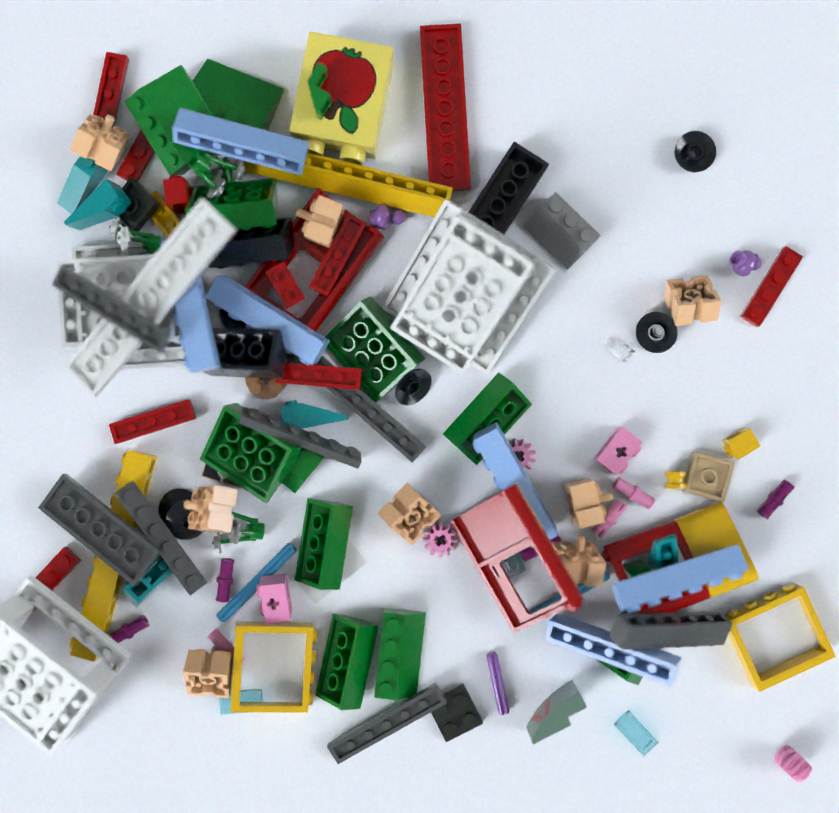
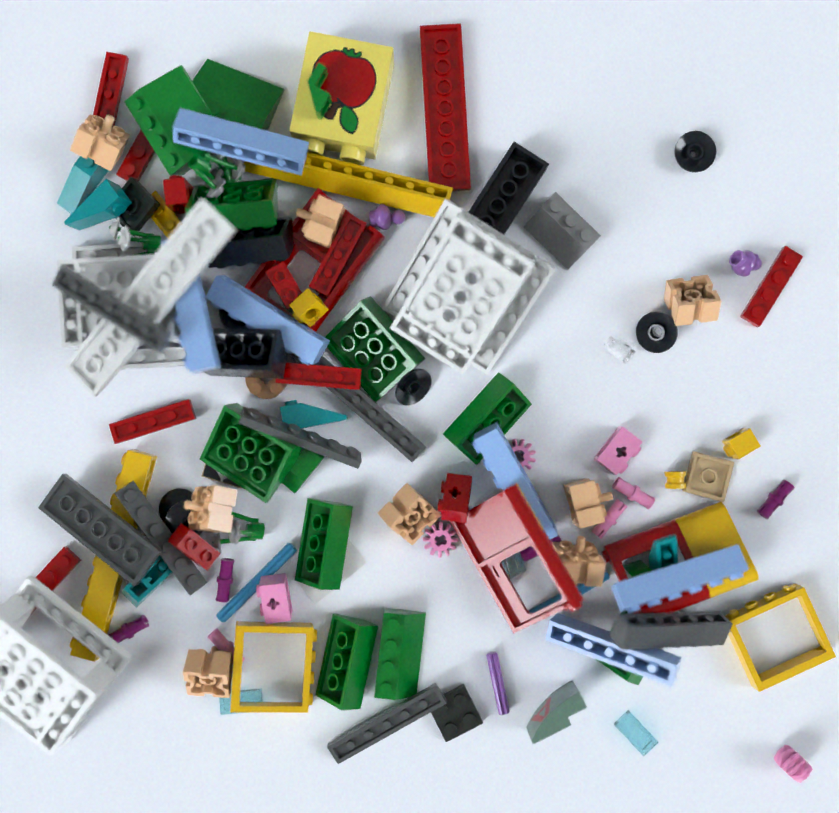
none -> red brick [168,524,221,571]
none -> yellow brick [290,288,329,327]
none -> red brick [438,473,472,523]

